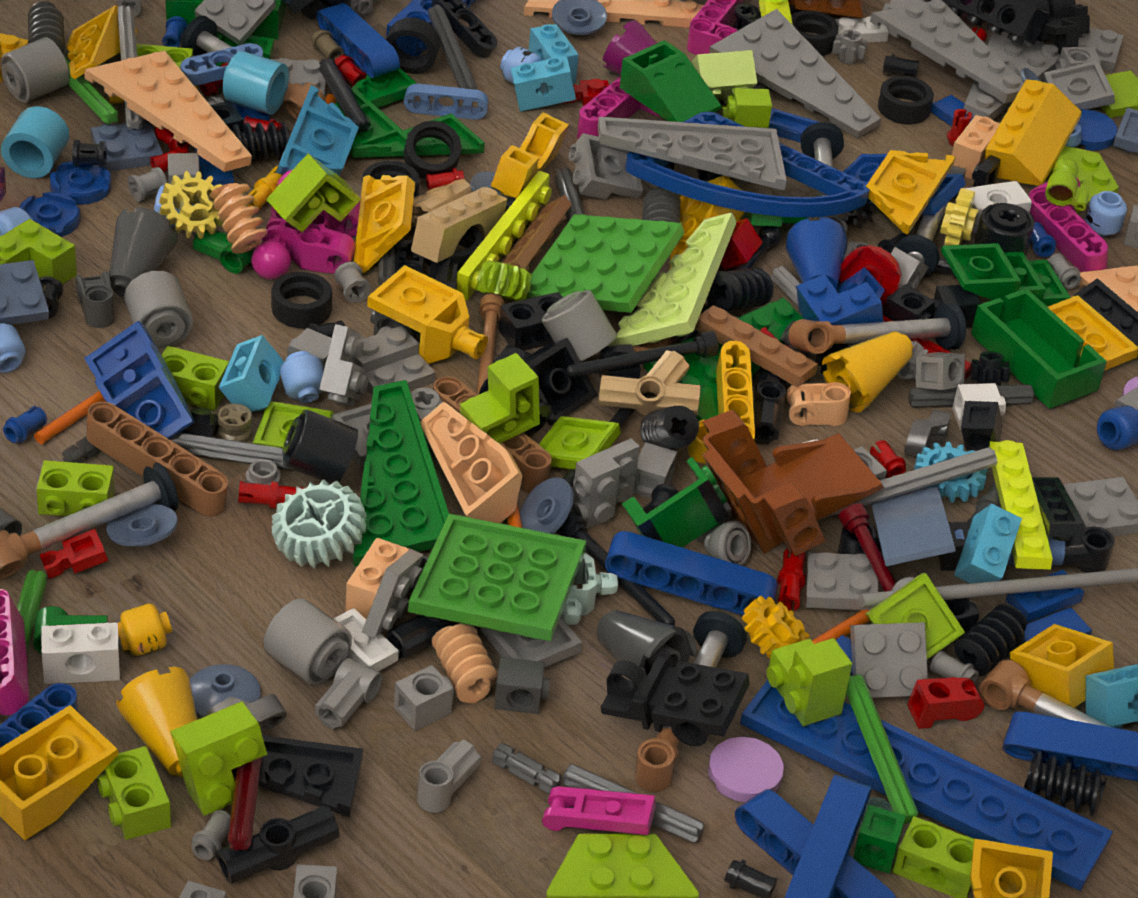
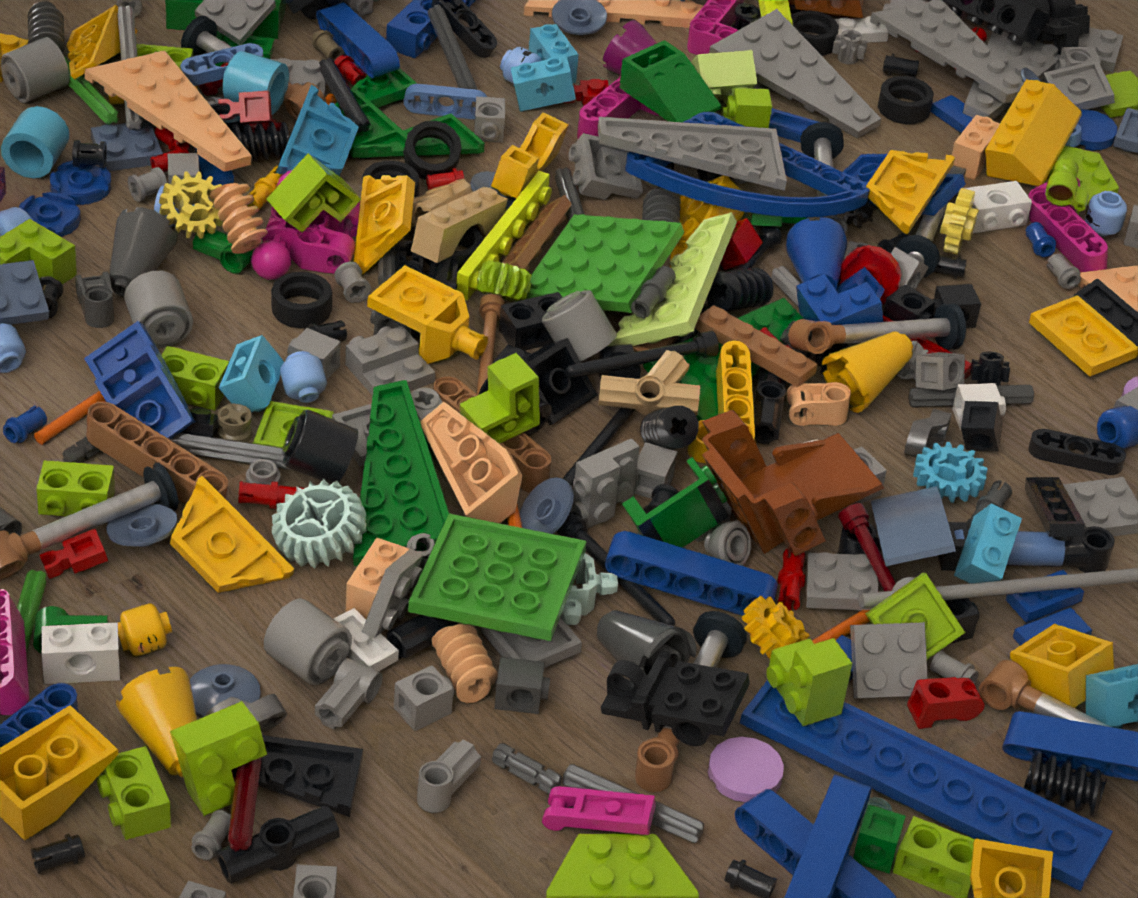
blue pin [162,16,188,47] -> none
light grey plate [319,324,369,407] -> none
black tyre [386,18,440,74] -> none
lime tile [539,416,621,470] -> none
light grey axle [817,447,997,521] -> none
bright green axle [846,674,918,824] -> none
red pin [870,440,906,478] -> none
green slope [941,243,1071,307] -> none
red pin [947,109,972,146] -> none
black piece [954,603,1027,676] -> none
green piece [971,288,1107,409] -> none
black plate [972,155,1001,187] -> none
black piece [974,203,1035,257] -> none
neon yellow plate [989,440,1053,570] -> none
none -> black pin [31,833,85,874]
none -> yellow wing [170,476,294,593]
none -> plate [218,90,272,124]
none -> light grey pin [406,533,435,557]
none -> light grey brick [474,96,505,142]
none -> dark grey pin [631,266,676,318]
none -> black beam [1028,429,1126,475]

